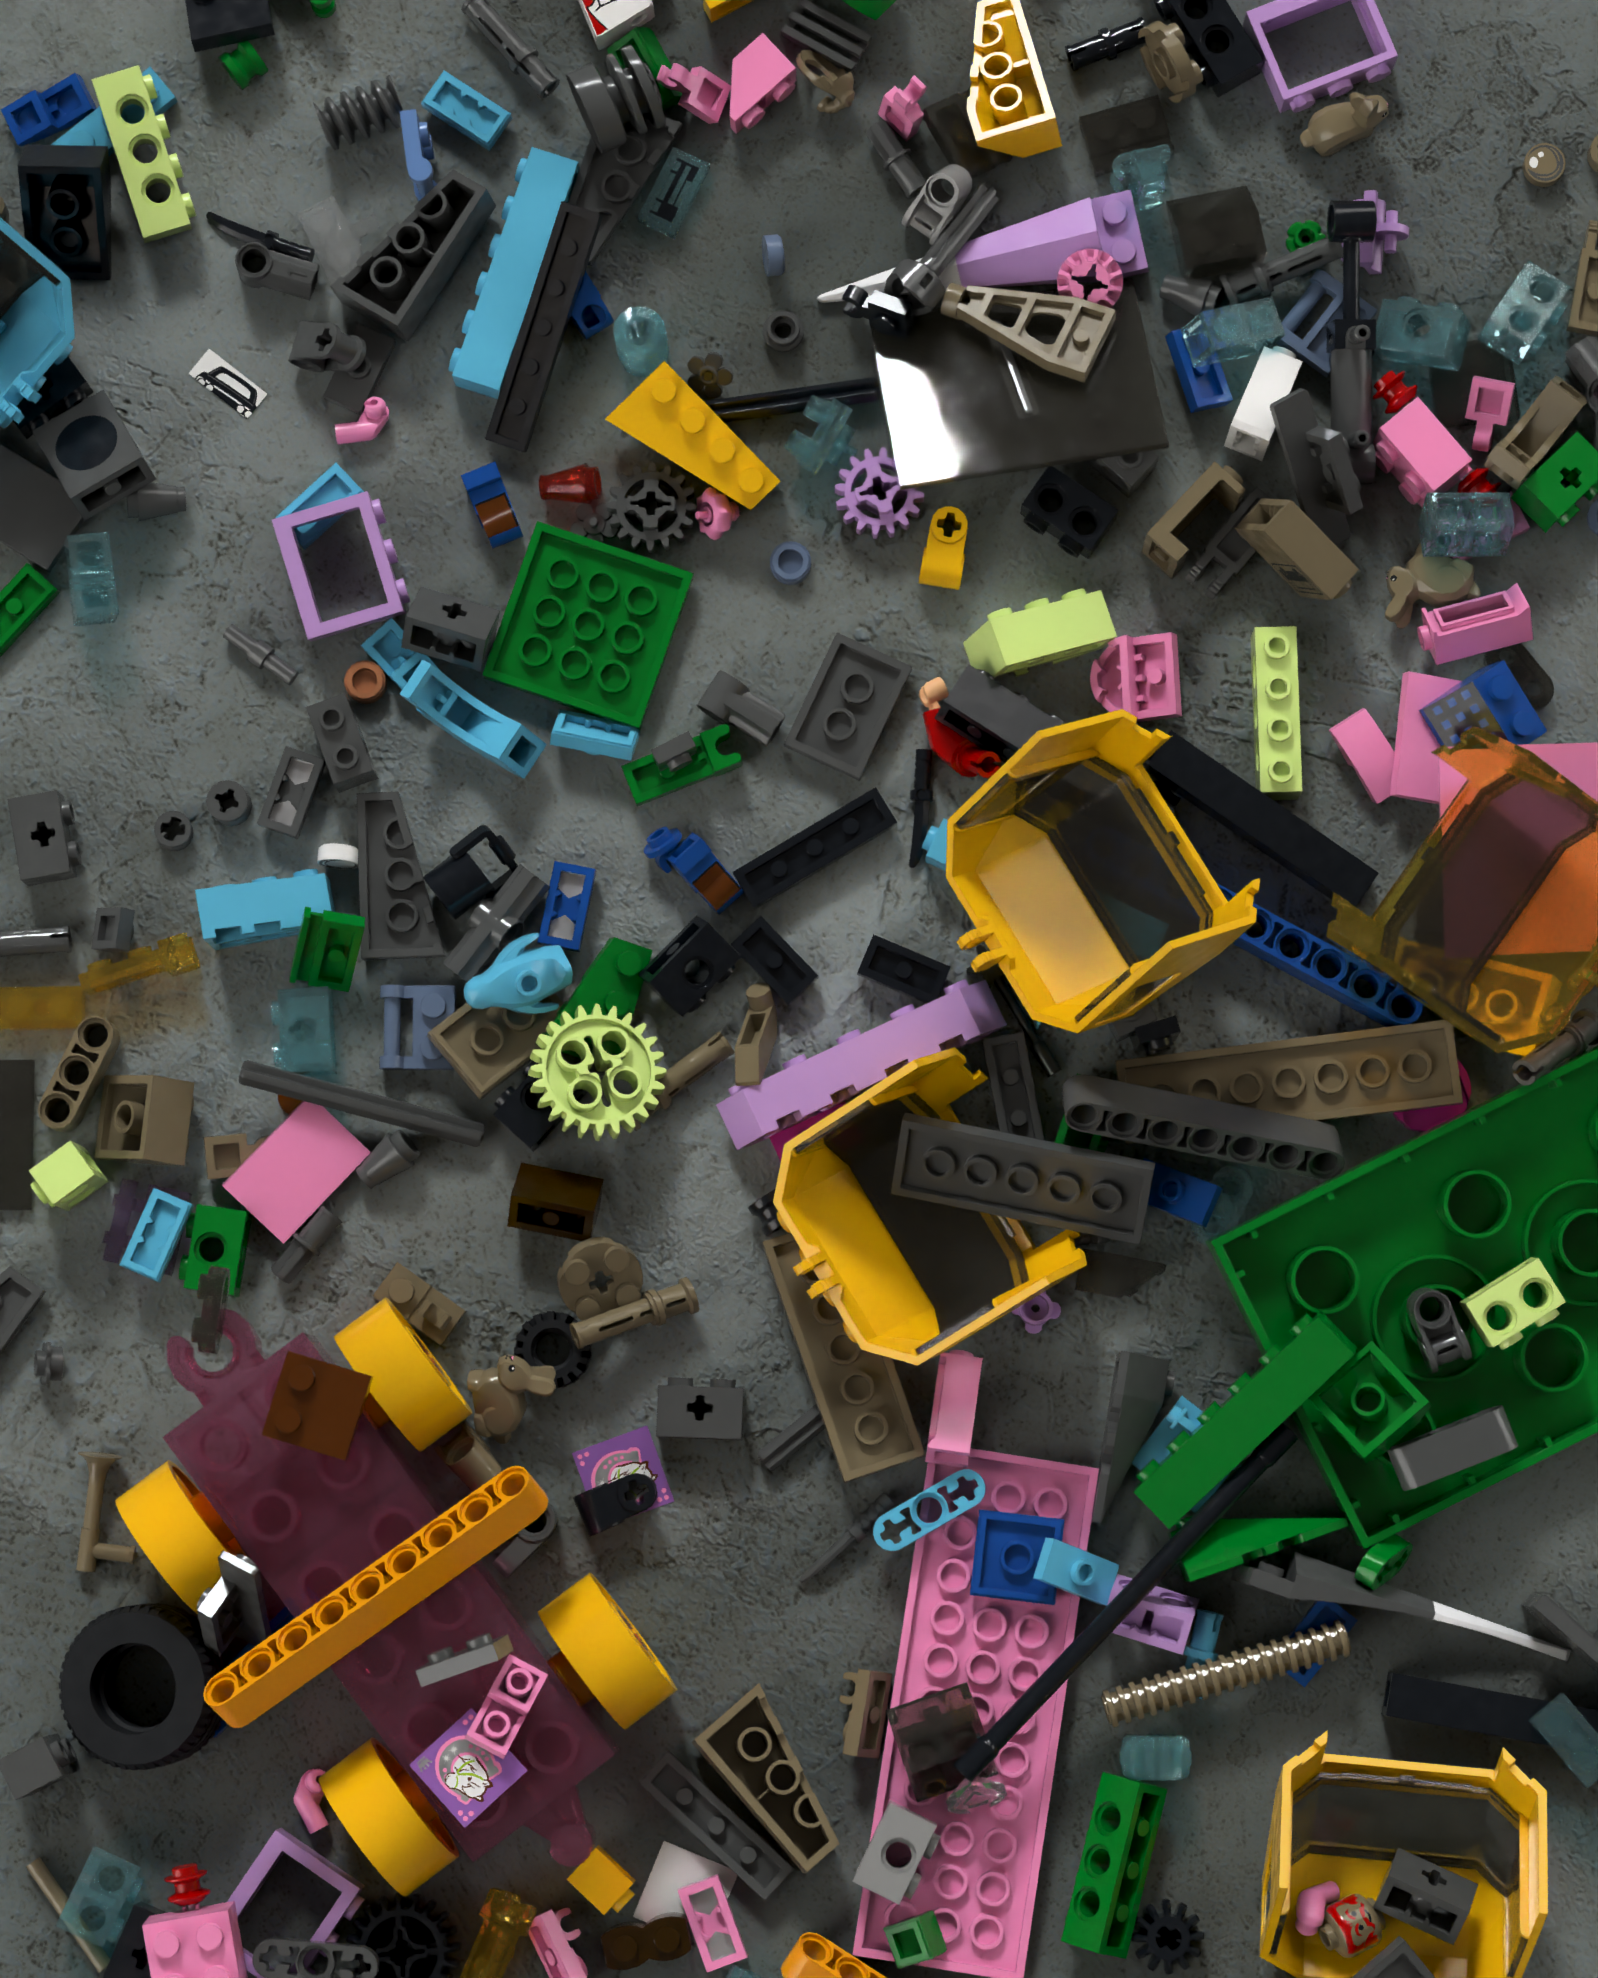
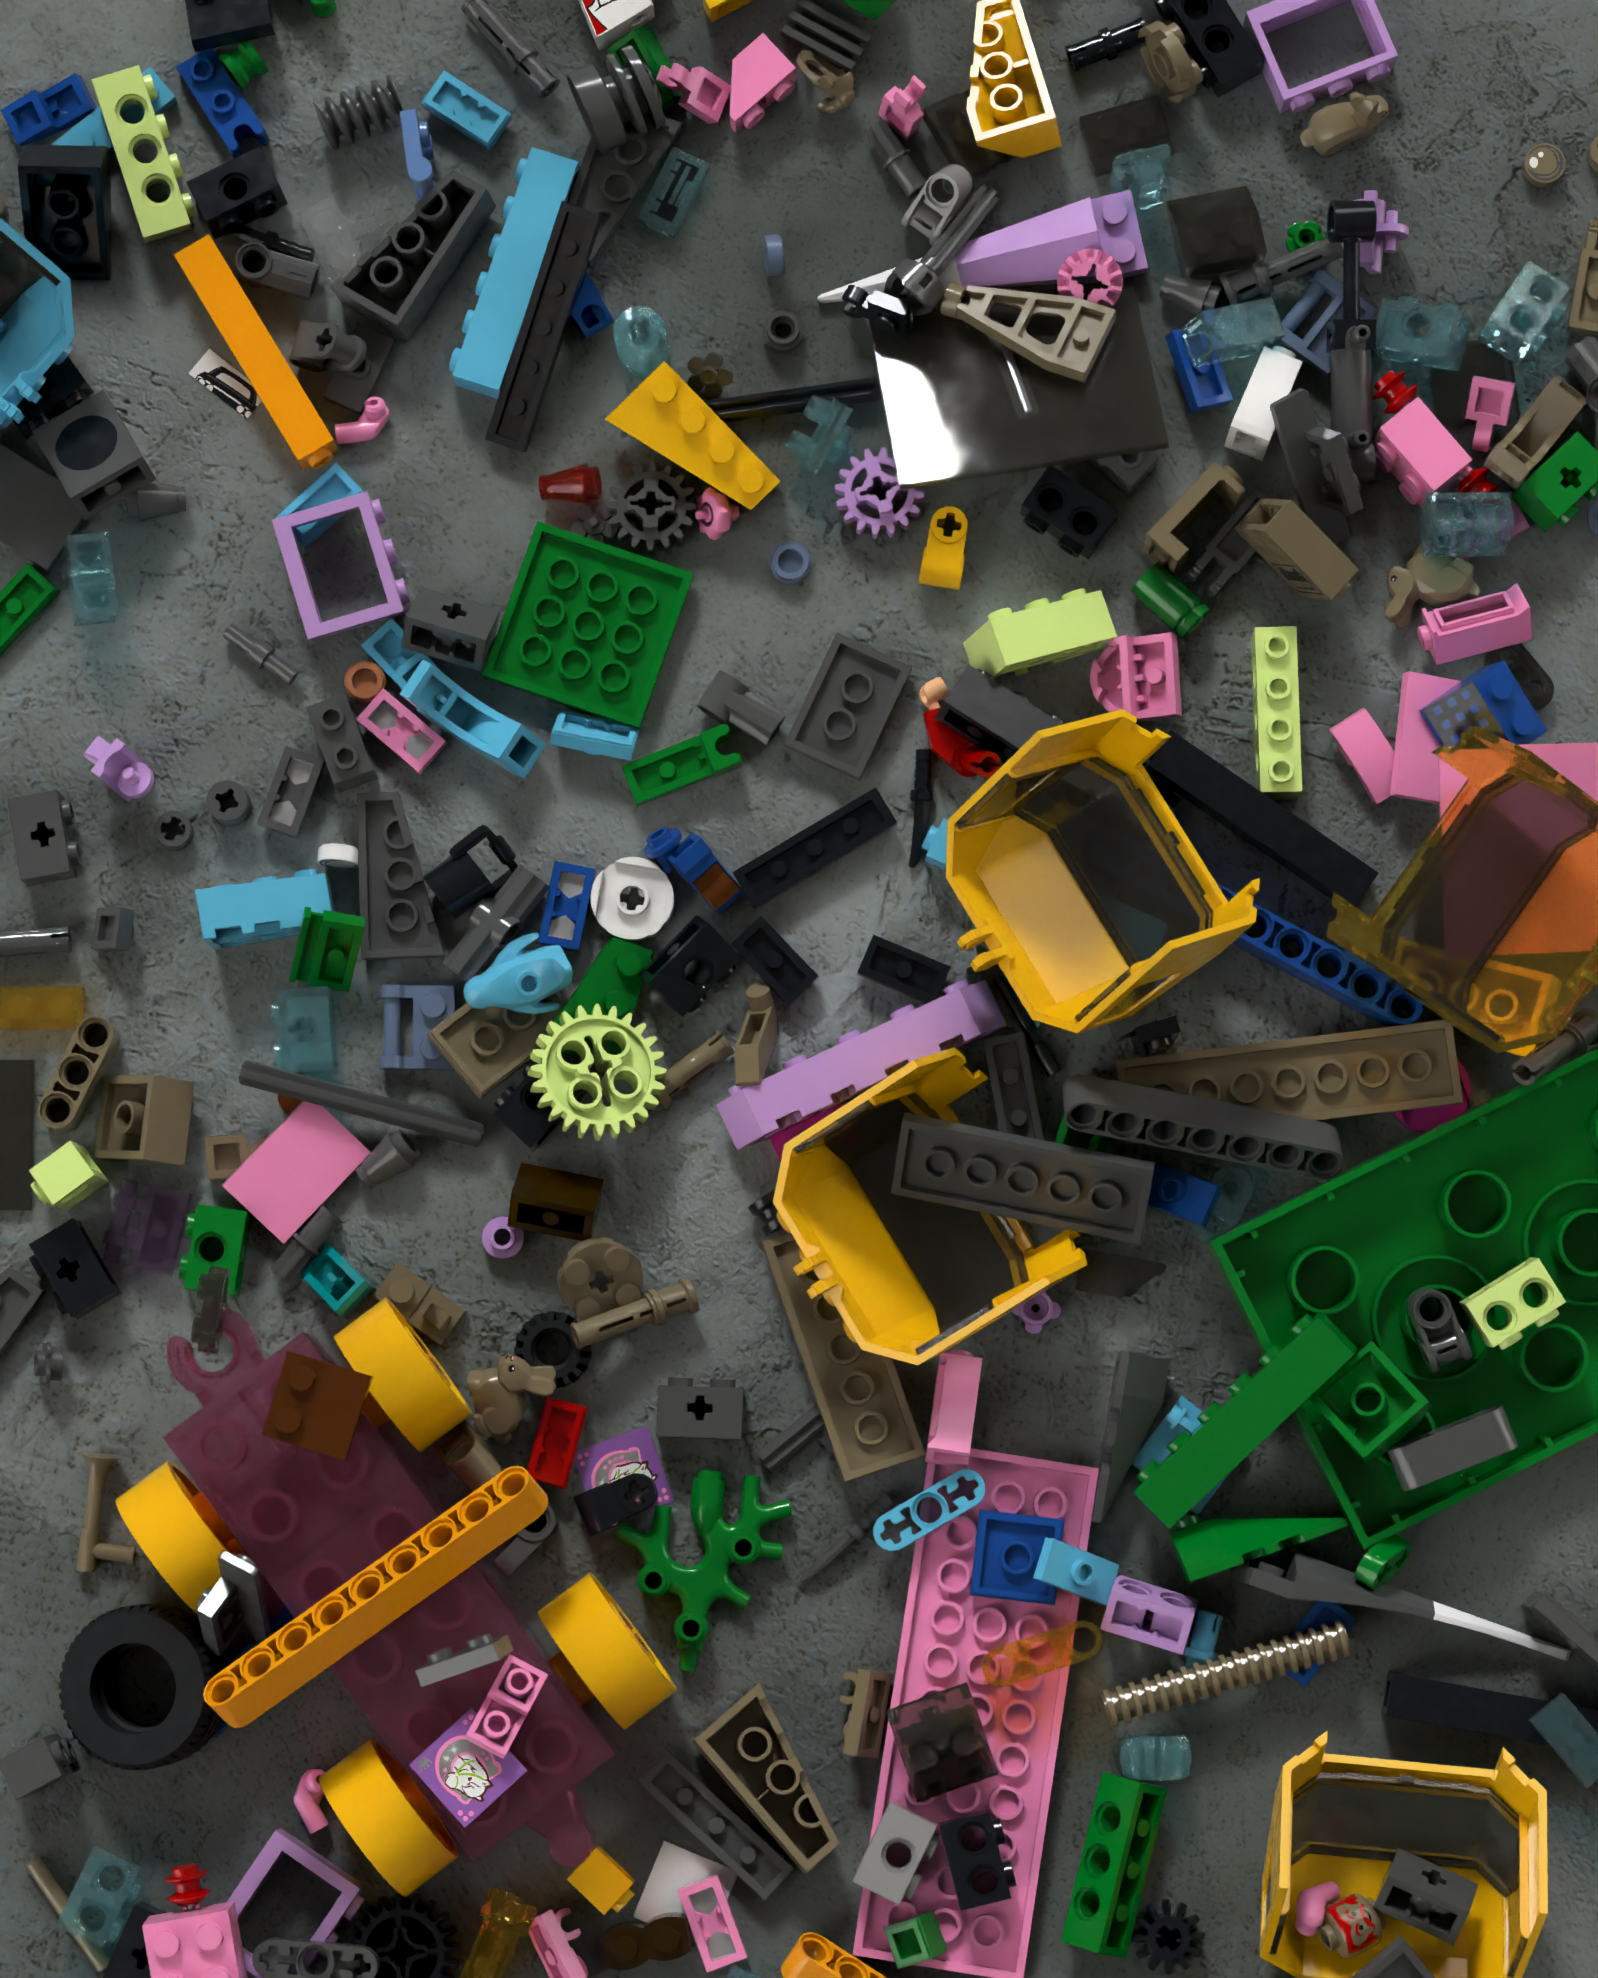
clear yellow plate [78,933,200,996] -> none
medium azure plate [119,1188,194,1283] -> none
leg [461,462,523,549] -> none
dark grey plate [651,731,697,772] -> none
clear tile [946,1776,1007,1814] -> none
black piece [953,1423,1298,1783] -> none
none -> black brick [29,1218,122,1319]
none -> lavender hips [83,736,154,802]
none -> light orange brick [174,234,339,471]
none -> blue plate [176,49,270,159]
none -> black brick [186,146,288,239]
none -> teal slope [300,1243,376,1319]
none -> bright pink piece [356,688,447,775]
none -> lavender plate [482,1217,524,1259]
none -> red plate [527,1397,588,1490]
none -> white plate [590,857,675,942]
none -> green plant [615,1469,793,1672]
none -> black brick [939,1810,1017,1911]
none -> clear yellow beam [981,1620,1103,1687]
none -> green piece [1130,561,1210,639]

